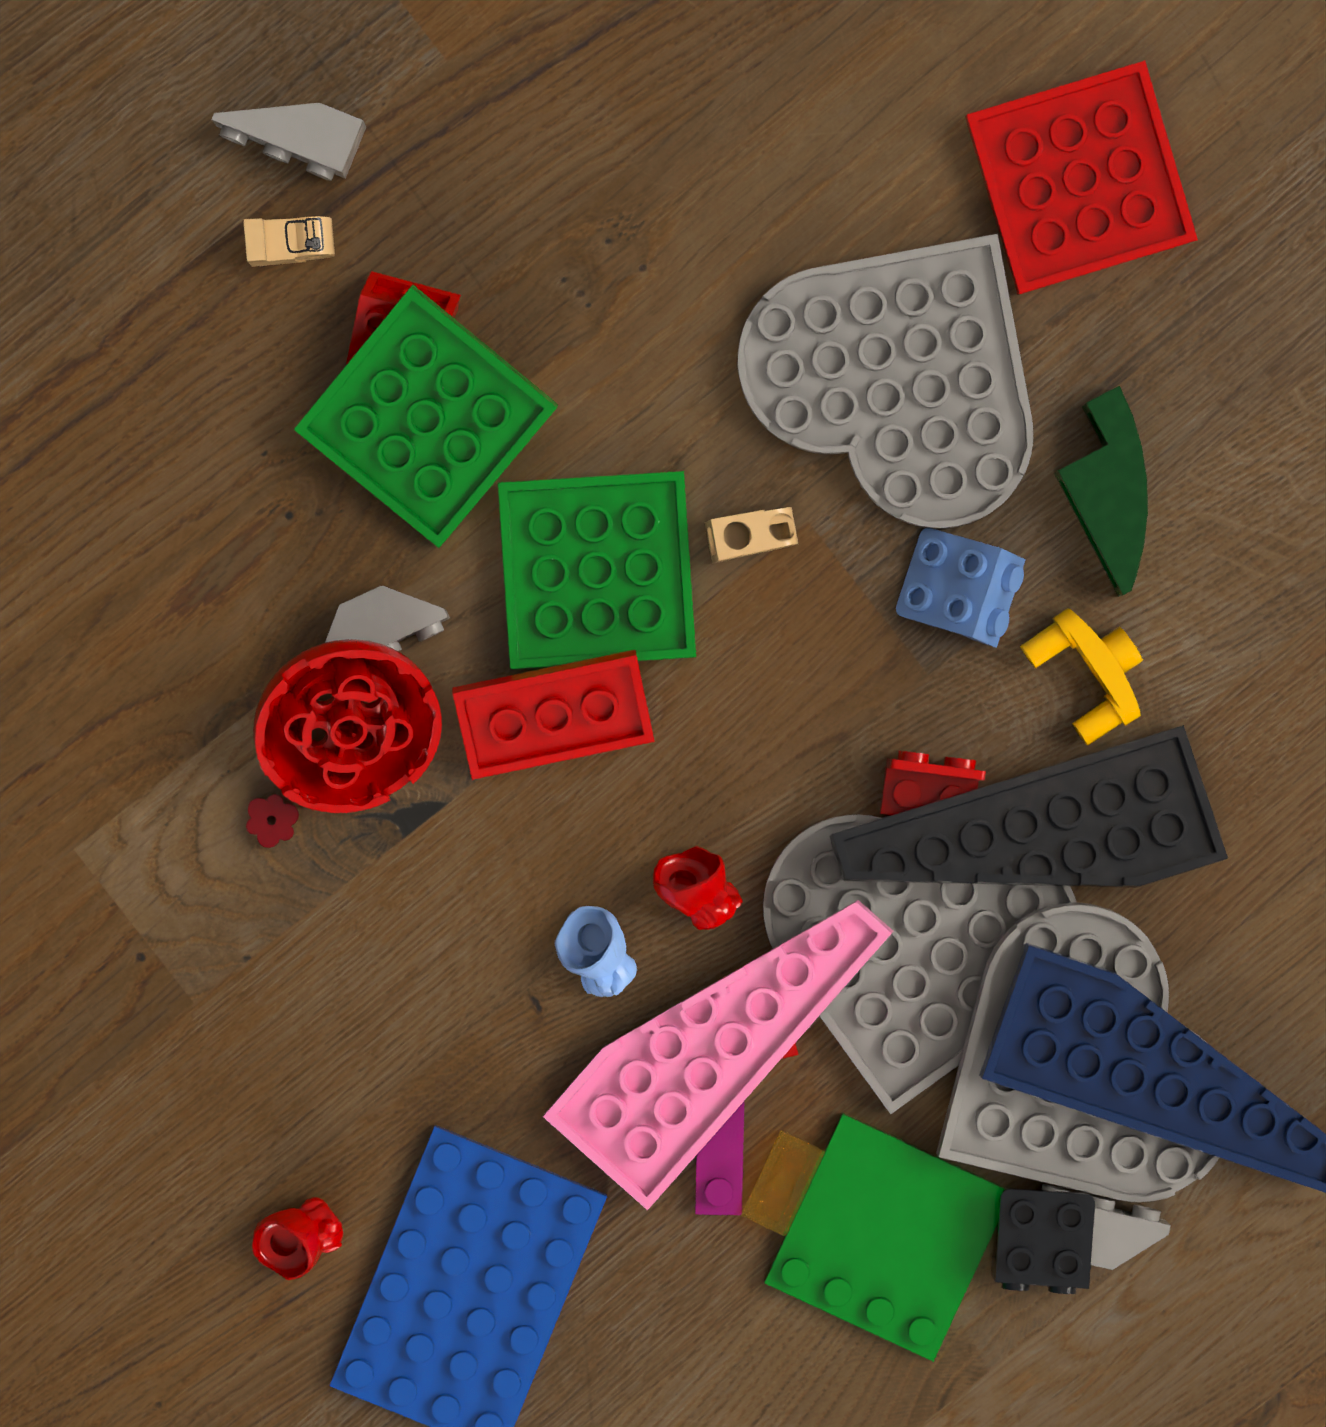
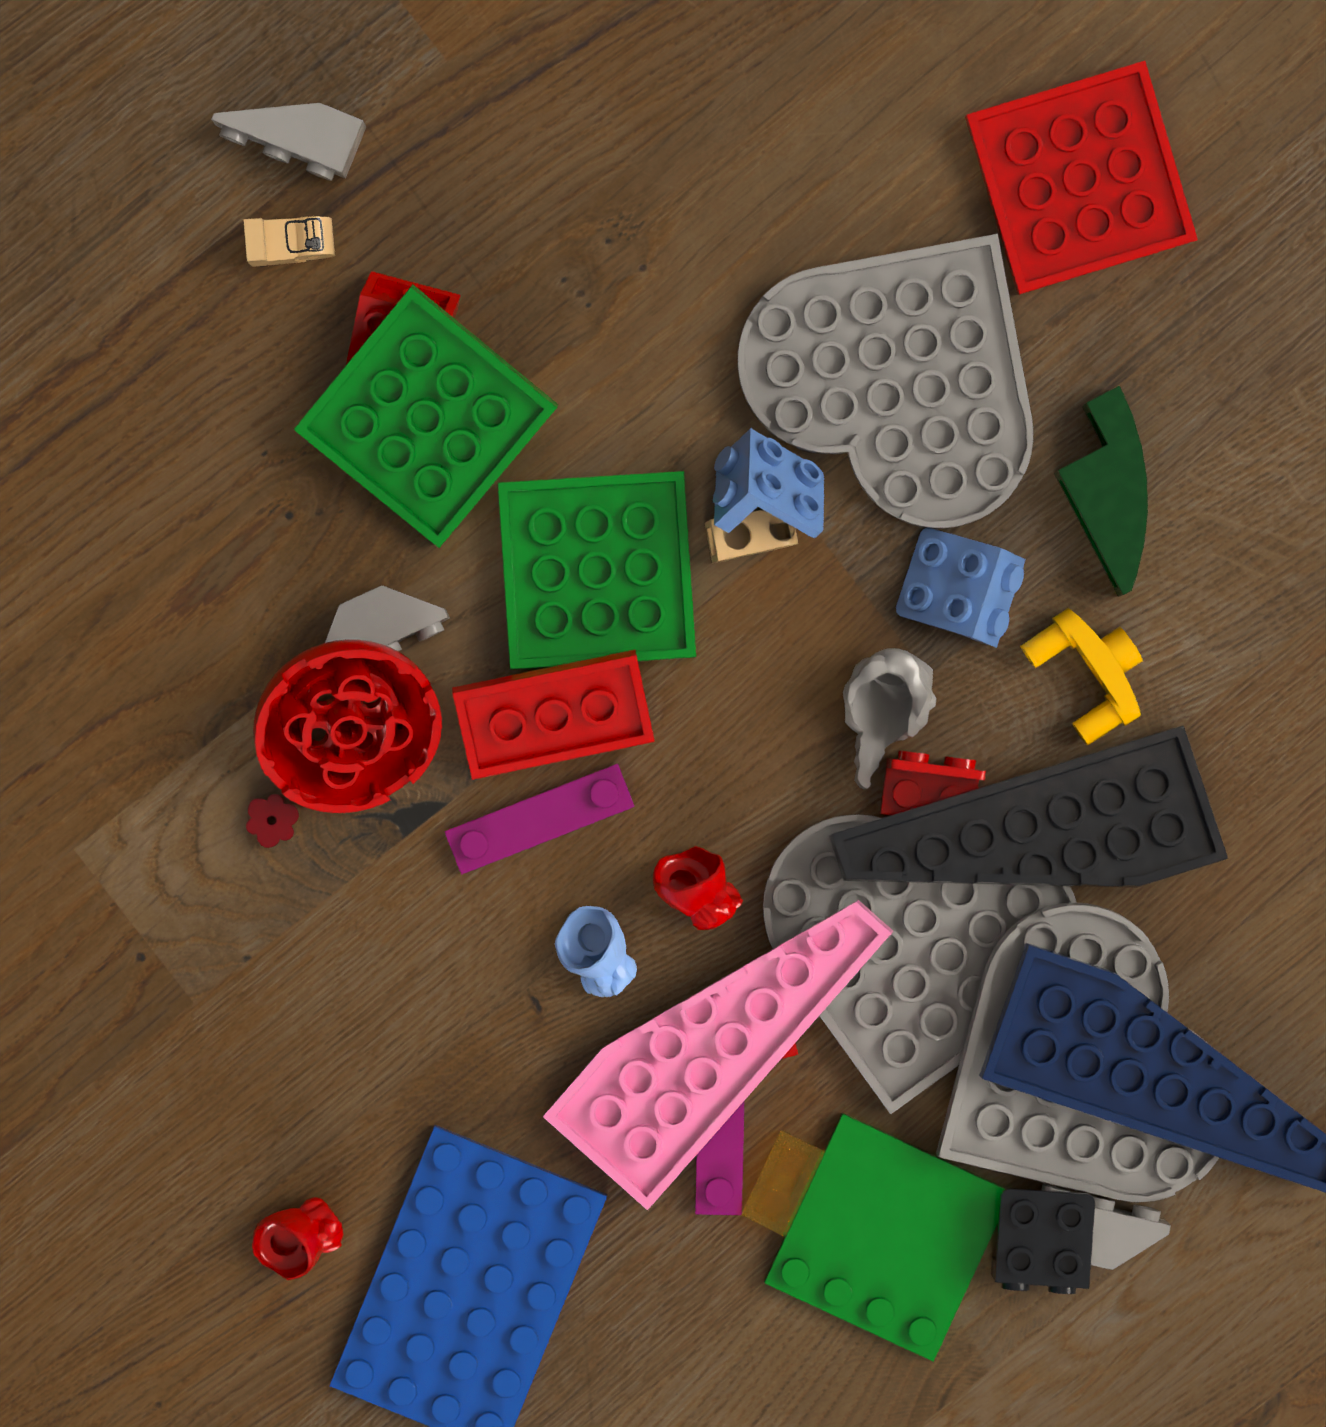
none -> magenta plate [444,764,635,875]
none -> medium blue bracket [713,428,824,538]
none -> light grey hair [843,648,936,789]

